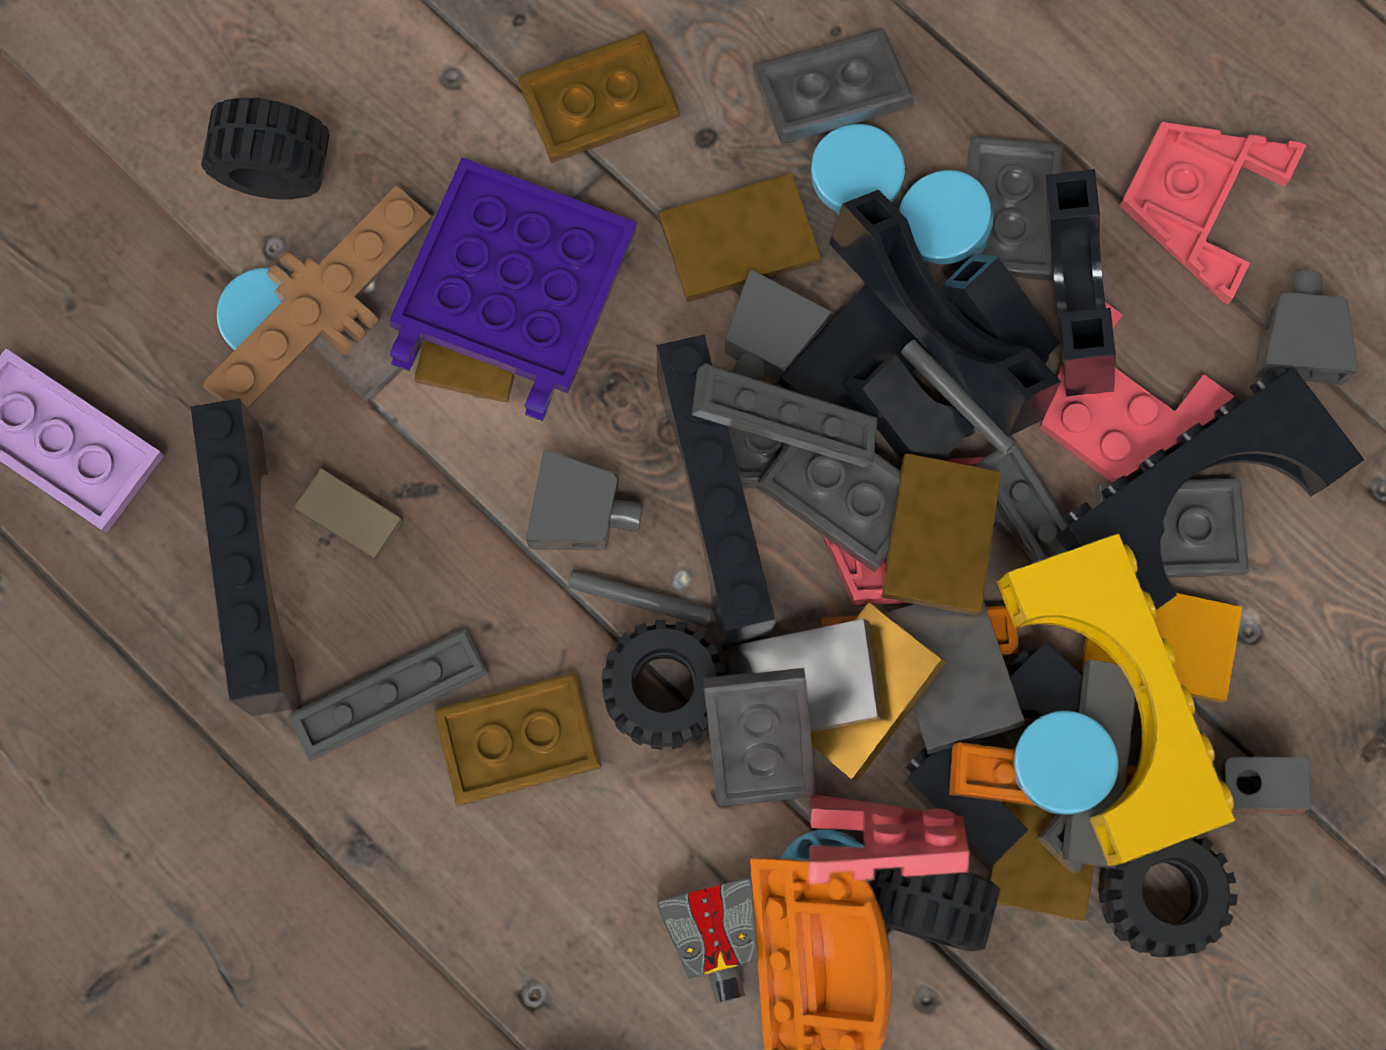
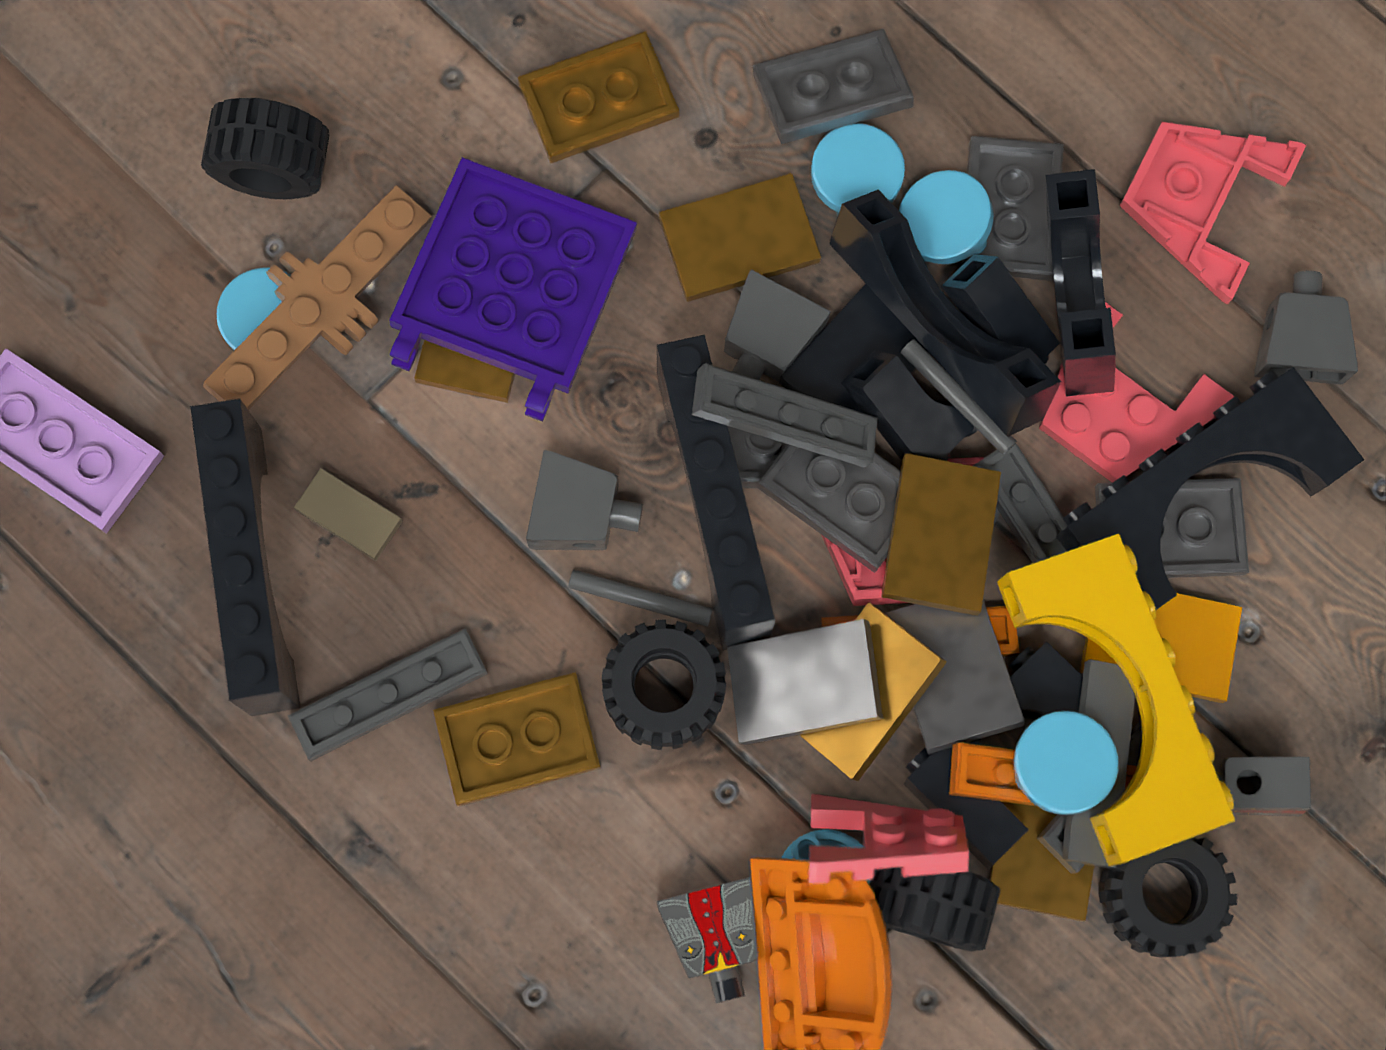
flat silver tile [703,667,816,807] -> none

